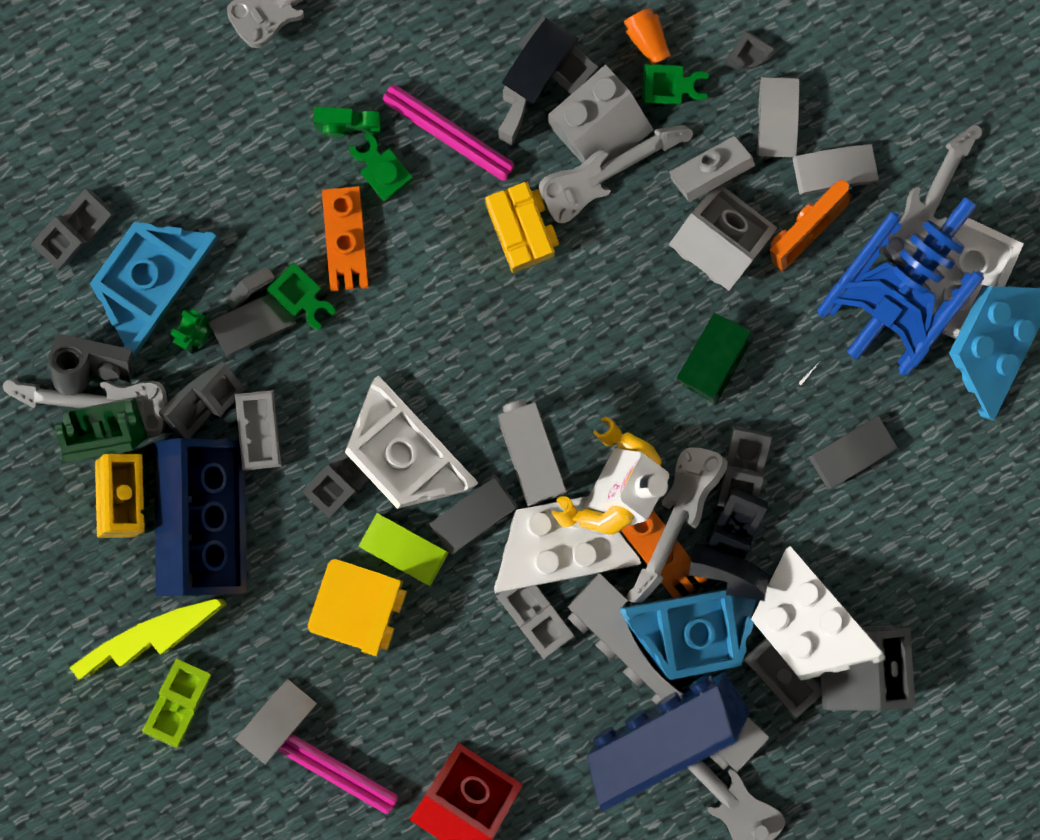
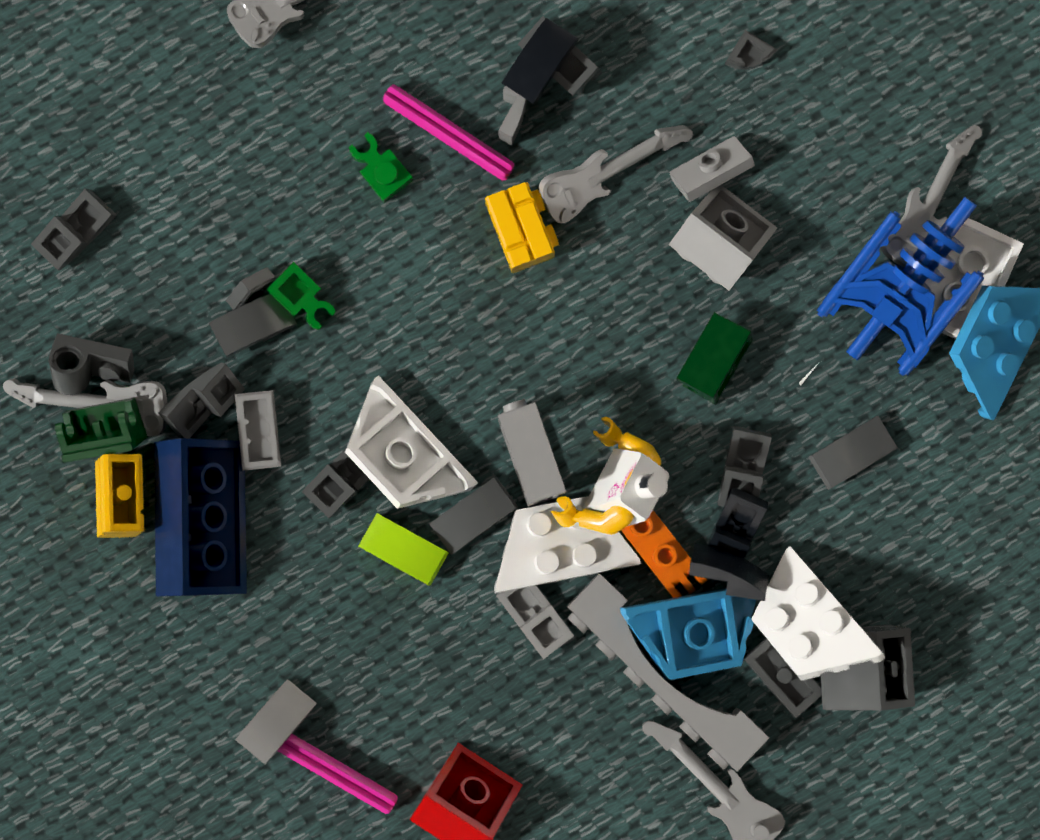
neon yellow slope [70,598,227,680] -> none
dark azure wing [90,222,219,357] -> none
lime slope [142,658,212,749] -> none
green plate [171,309,211,354] -> none
yellow bracket [308,559,407,656] -> none
green plate [313,107,381,138] -> none
orange hinge [322,186,369,292] -> none
light grey slope [548,64,653,166] -> none
dark blue slope [587,672,750,811] -> none
orange cone [624,7,671,65] -> none
light grey piece [627,447,728,605] -> none
green plate [641,64,709,104] -> none
light grey slope [757,77,799,157] -> none
orange hinge [770,180,850,272] -> none
light grey slope [792,144,879,195] -> none

